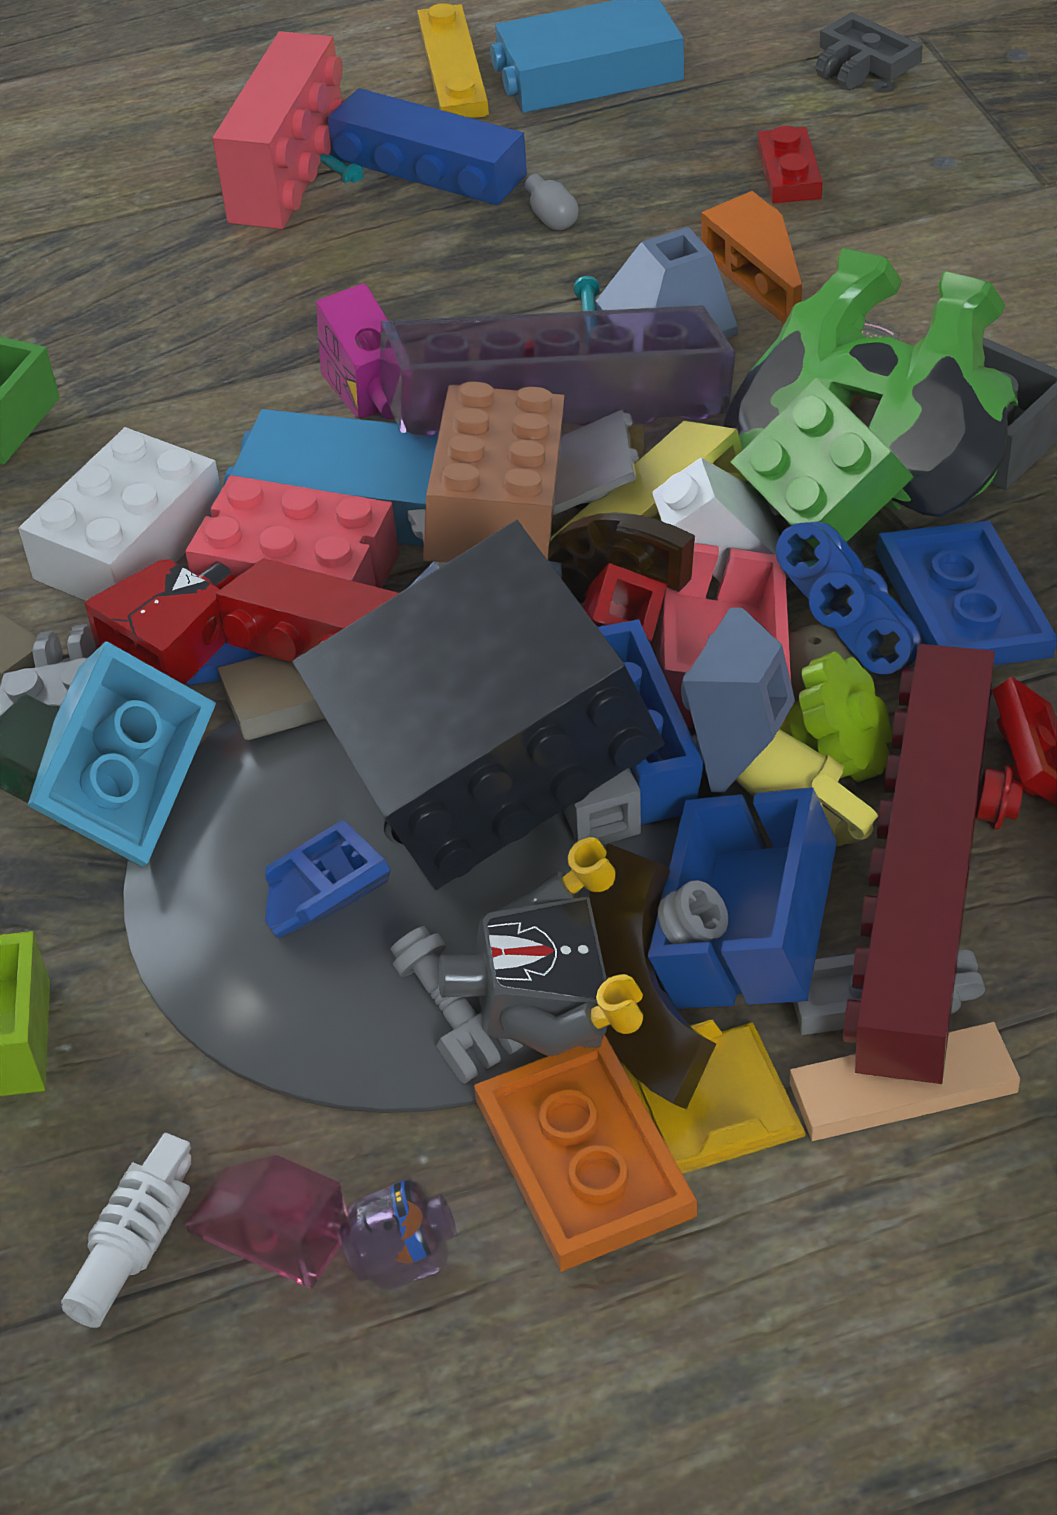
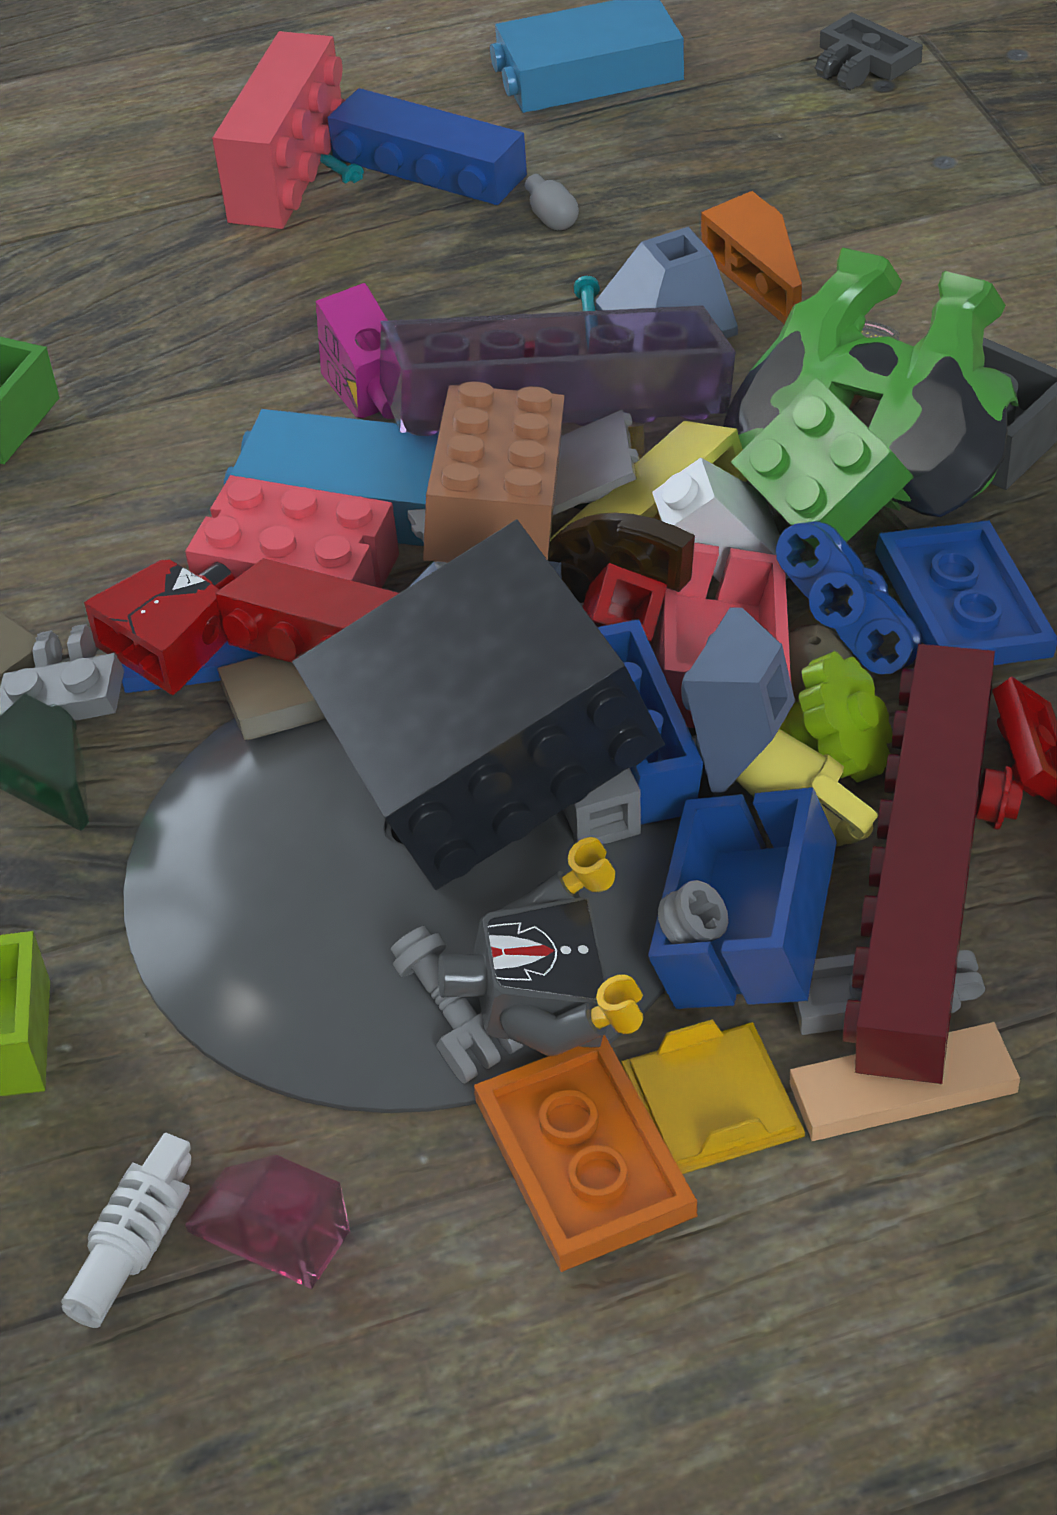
white brick [18,427,221,601] -> none
medium azure slope [27,641,216,867] -> none
blue slope [265,819,391,939] -> none
clear purple head [340,1179,457,1291] -> none
yellow plate [417,3,489,118] -> none
dark brown tile [589,843,716,1109] -> none
red plate [757,126,822,204] -> none

